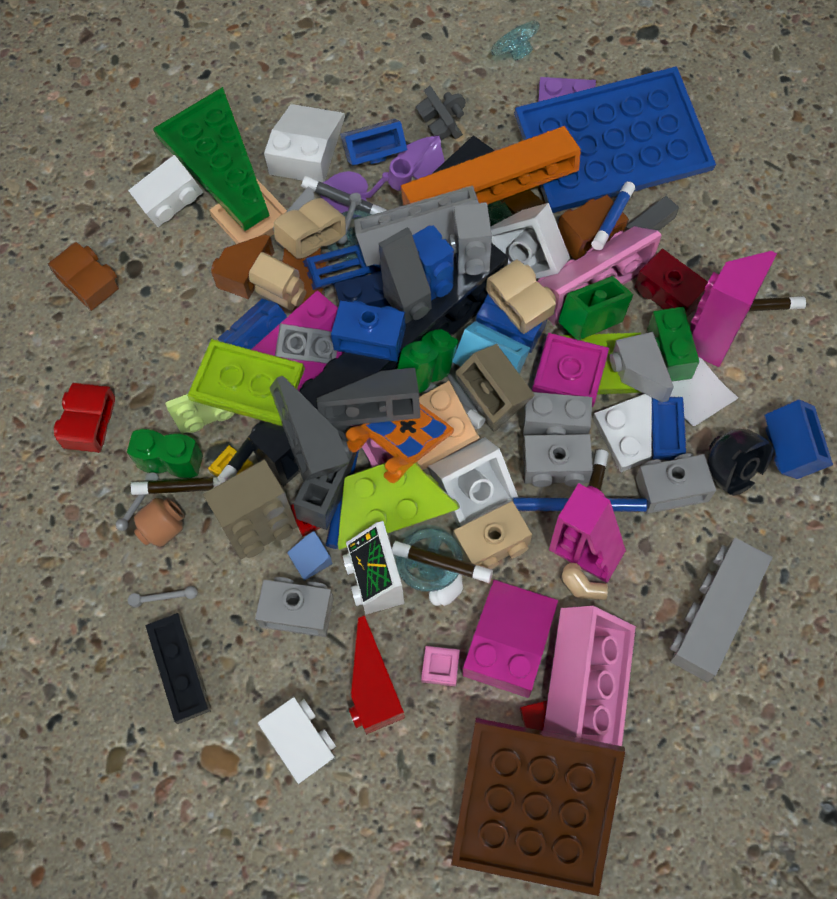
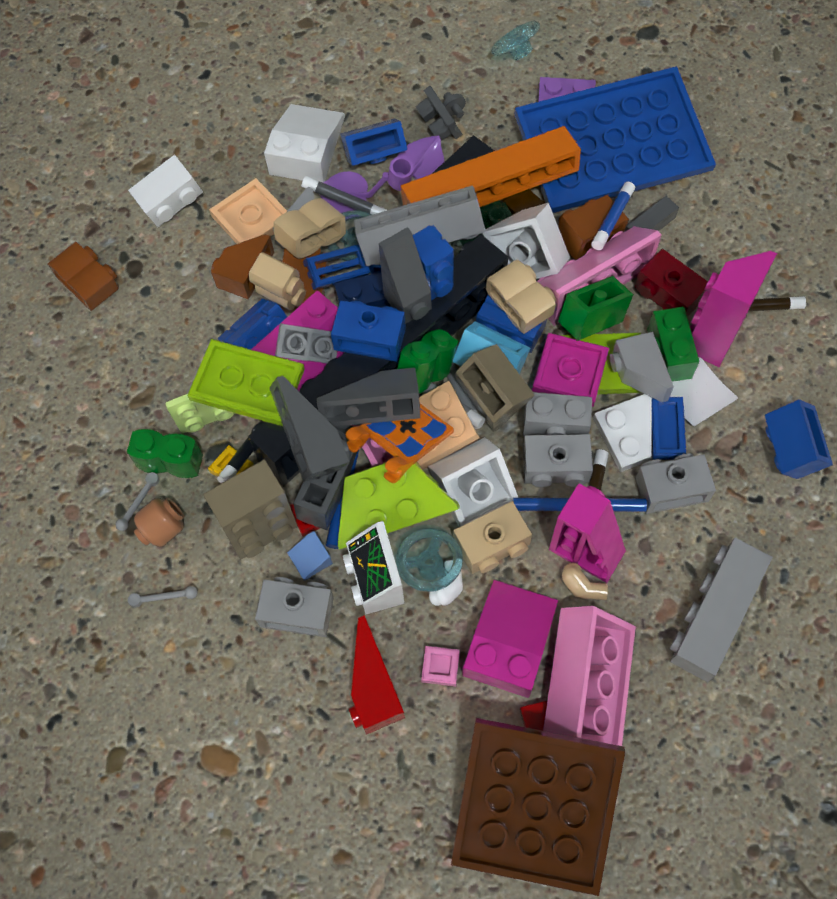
red brick [54,383,115,453] -> none
dark brown bar [131,477,221,495] -> none
black plate [145,613,211,724] -> none
green wing [153,87,270,231] -> none
white brick [258,697,336,784] -> none
light grey hinge [337,193,362,244] -> none
dark brown bar [392,541,493,583] -> none
light grey brick [449,203,492,275] -> none
black cylinder [707,429,774,496] -> none

